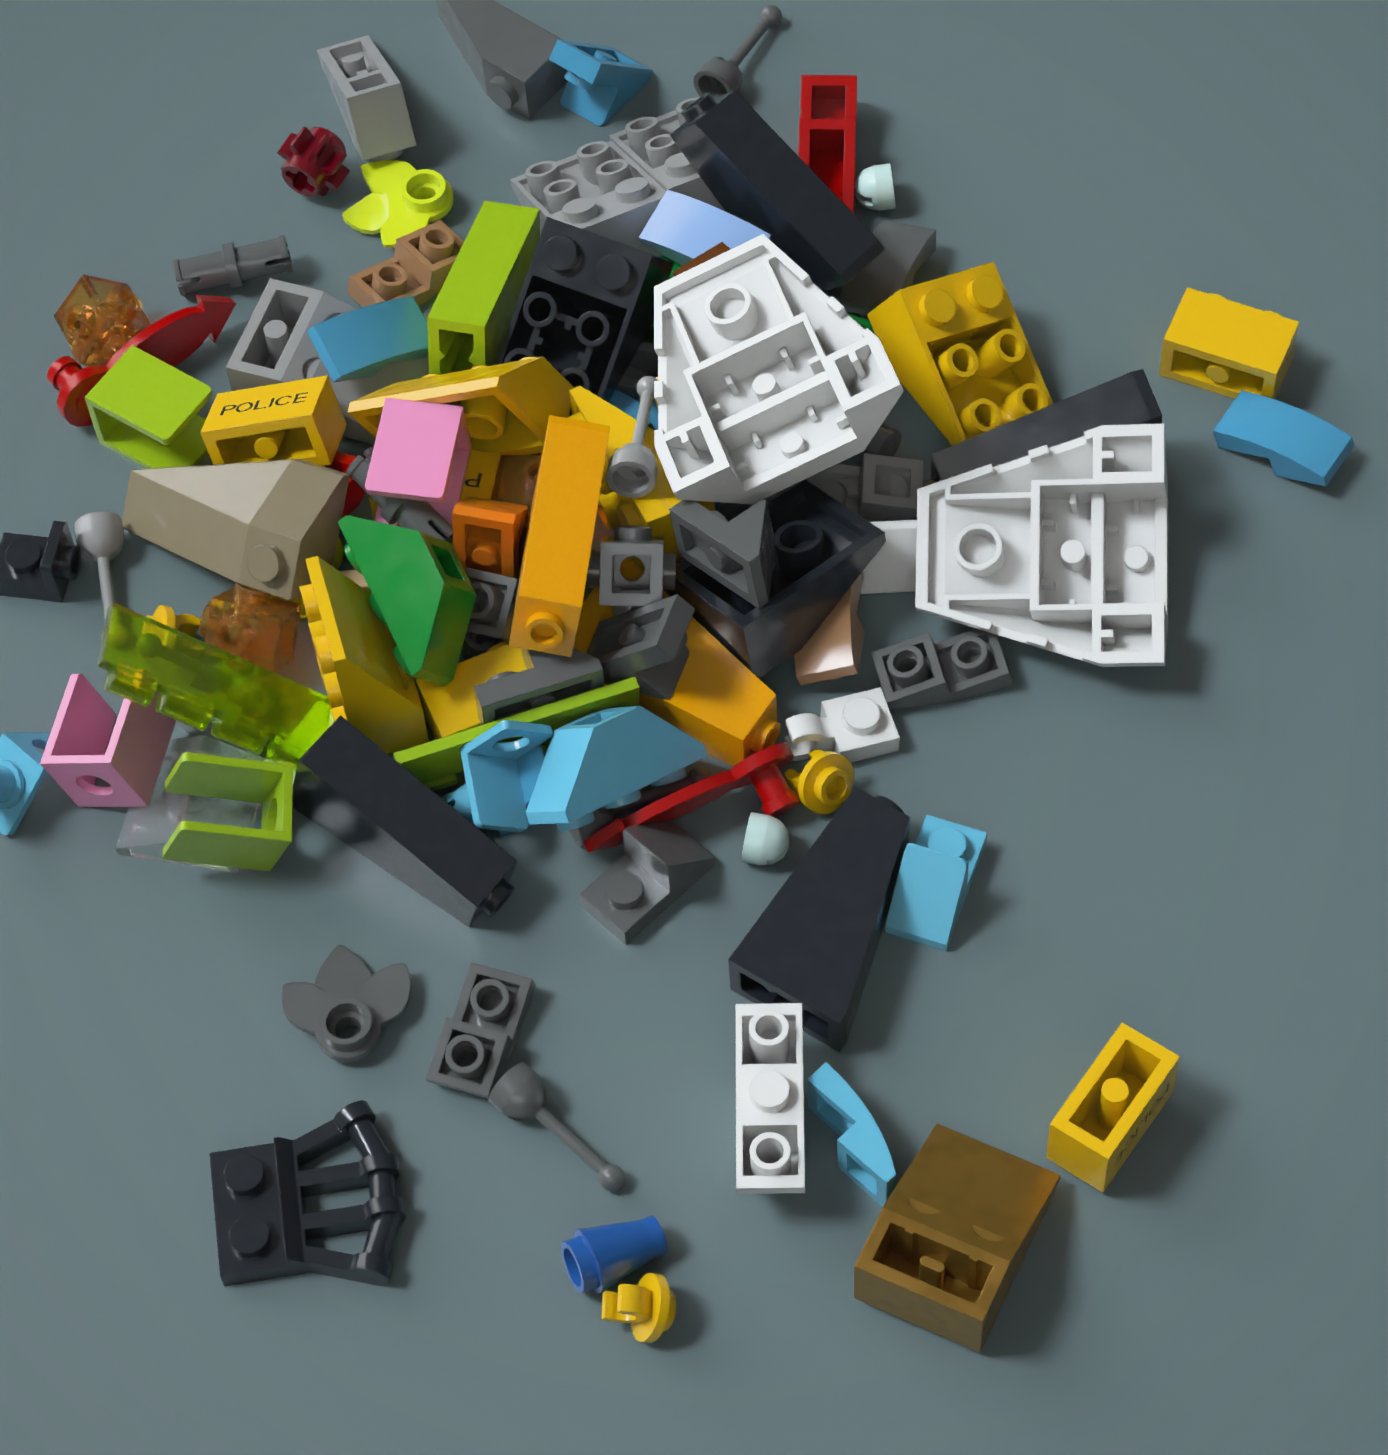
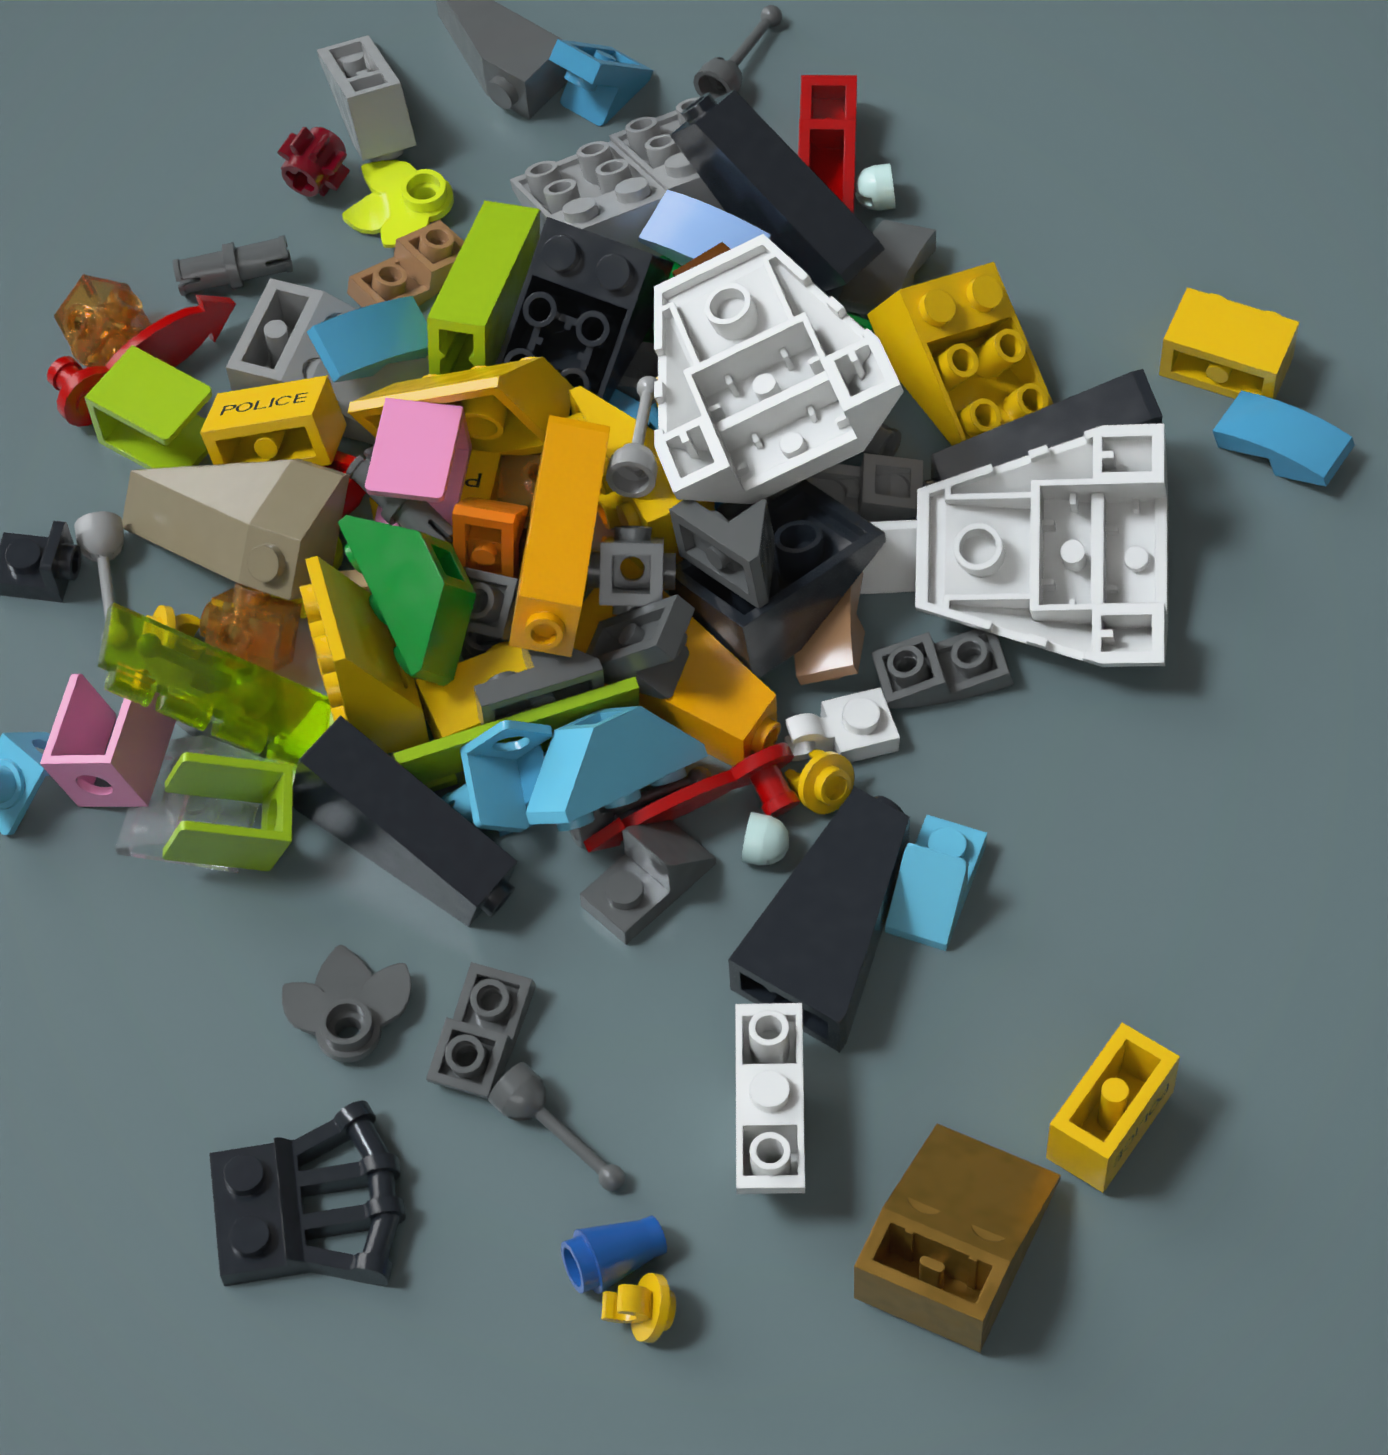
medium azure slope [807,1062,896,1207] -> none

